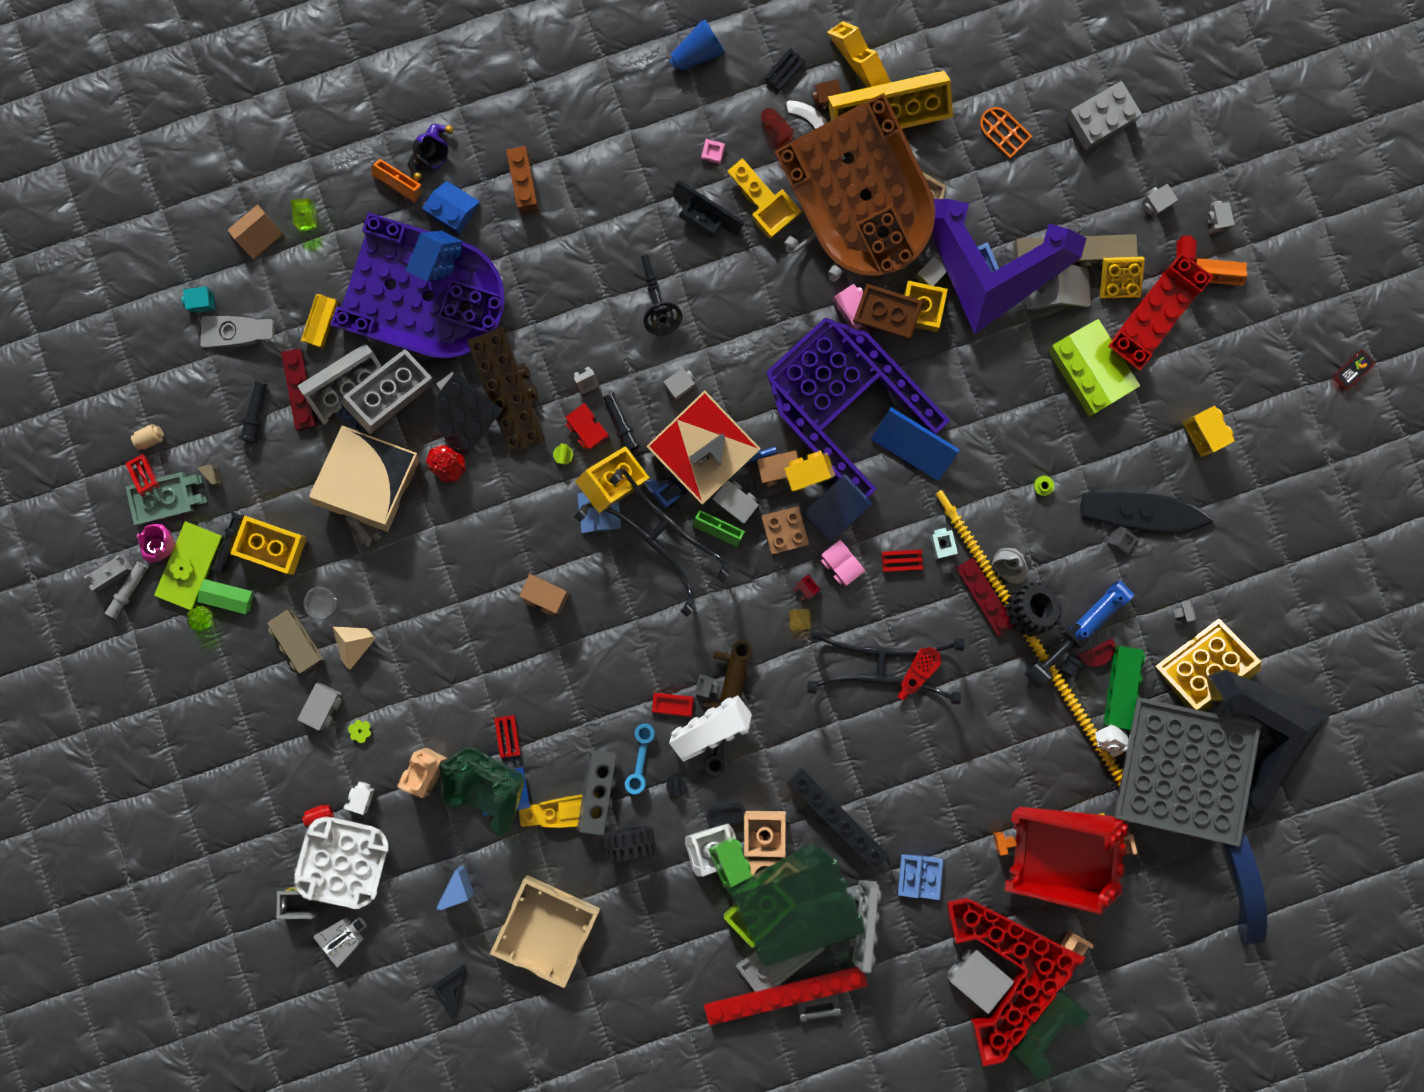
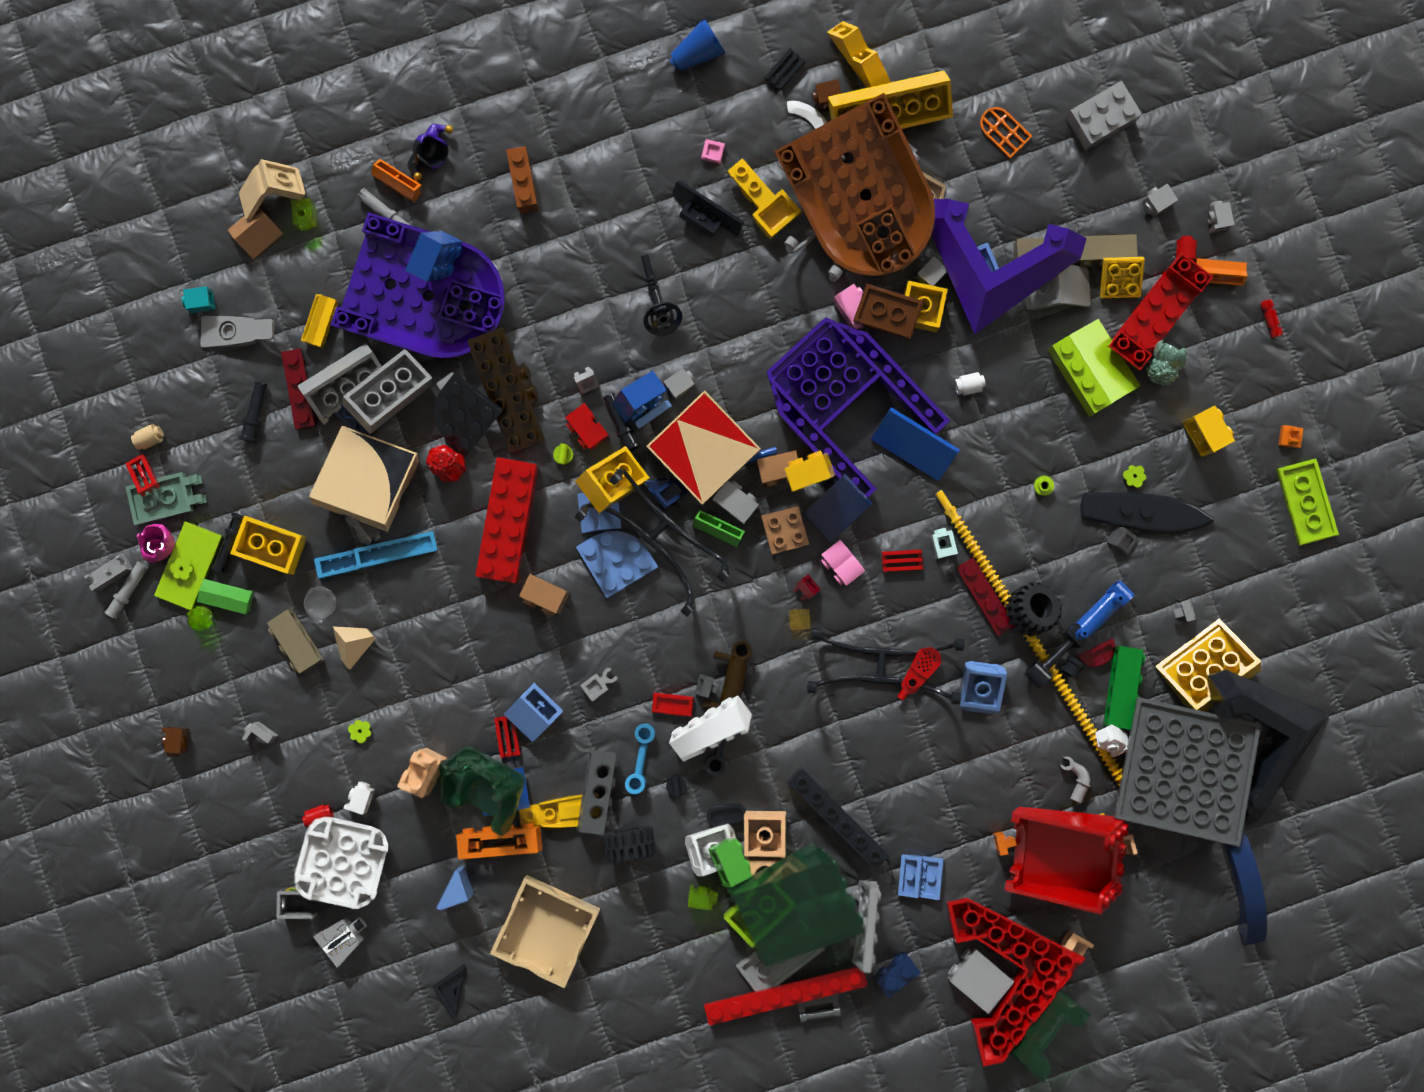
dark tan slope [197,464,222,486] -> none
light grey brick [297,683,342,731] -> none
blue slope [422,181,480,235] -> none
dark grey slope [689,433,725,466] -> none
clear red leg [761,108,794,149] -> none
light grey piece [992,548,1028,584] -> none
tile [1332,349,1376,391] -> none
none -> reddish brown brick [162,727,189,757]
none -> tan piece [239,159,305,220]
none -> light grey bracket [242,722,278,744]
none -> dark azure slope [314,531,438,579]
none -> light grey pin [357,188,410,225]
none -> orange brick [456,823,542,860]
none -> red brick [475,457,539,584]
none -> medium blue slope [503,683,563,742]
none -> medium blue plate [576,531,658,598]
none -> light grey plate [580,668,618,702]
none -> blue brick [612,371,666,423]
none -> medium blue tile [635,400,672,430]
none -> clear neon green brick [688,884,718,910]
none -> dark blue brick [874,952,921,998]
none -> white brick [955,372,986,396]
none -> medium blue slope [959,661,1007,714]
none -> light grey piece [1059,756,1091,803]
none -> lime plant [1123,465,1146,488]
none -> sand green hair [1146,340,1187,386]
none -> red axle [1261,299,1283,338]
none -> lime tile [1276,459,1339,546]
none -> orange tile [1278,425,1303,449]

